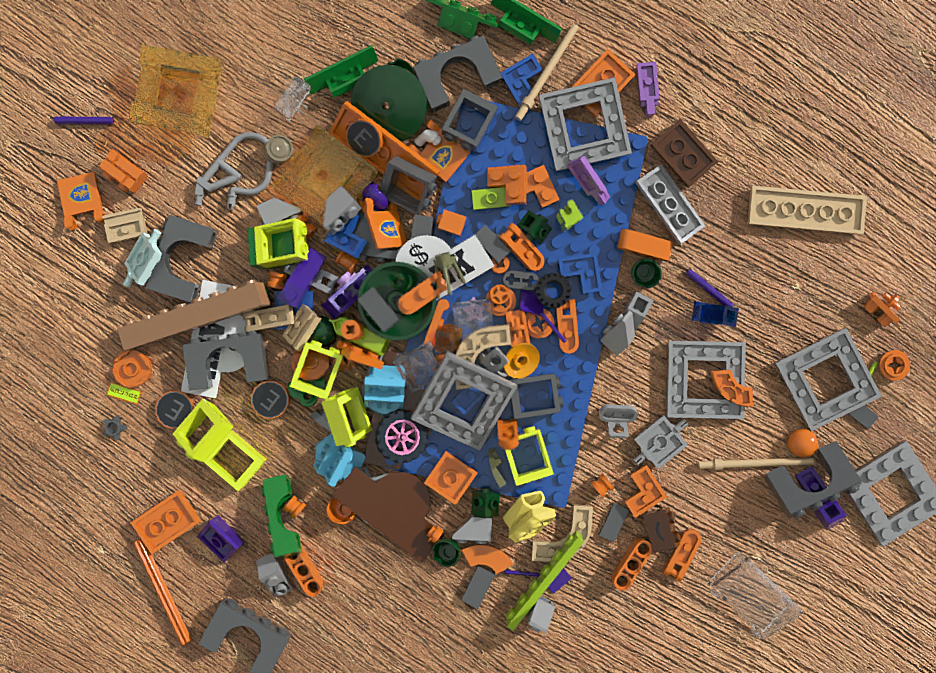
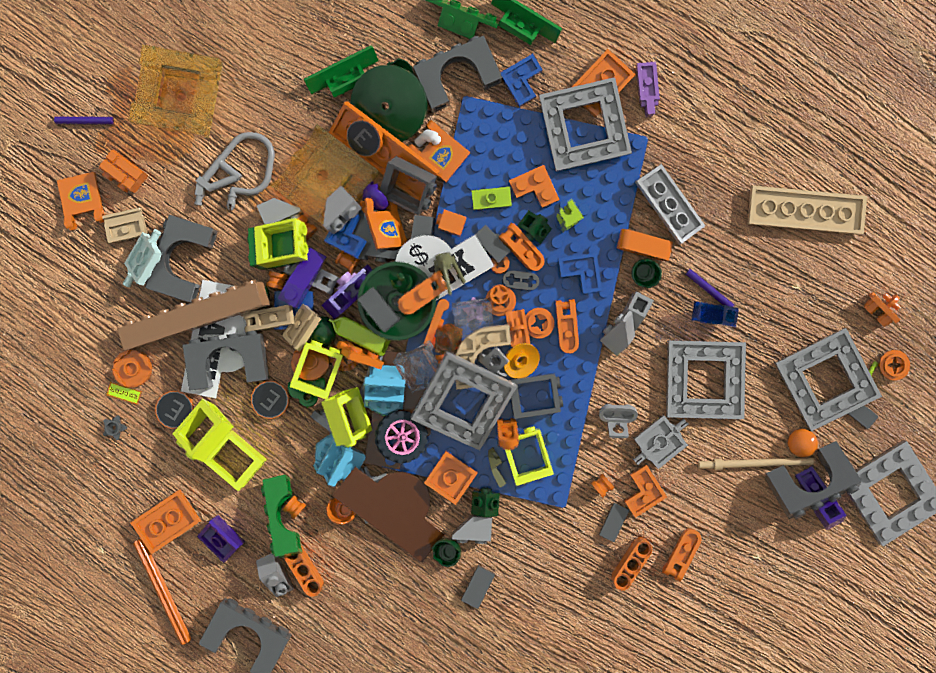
dark tan wheel [264,135,293,165] -> none
clear piece [274,76,312,122] -> none
orange wheel [341,320,364,340] -> none
orange plate [426,525,443,544] -> none
dark grey window [442,89,498,152] -> none
orange tile [461,544,514,574] -> none
orange plate [487,164,527,206] -> none
light yellow piece [503,491,556,543] -> none
dark purple piece [504,568,572,594] -> none
lime plate [506,530,584,631] -> none
tan bar [515,24,579,121] -> none
dark purple piece [520,289,566,343] -> none
light grey slope [526,596,555,633] -> none
tan plate [531,504,593,562] -> none
black tyre [536,272,571,308] -> none
medium lavender hinge [567,155,610,206] -> none
reddish brown brick [643,507,681,553] -> none
reddish brown plate [650,119,718,188] -> none
clear windscreen [707,551,804,640] -> none
orange tile [711,370,754,407] -> none

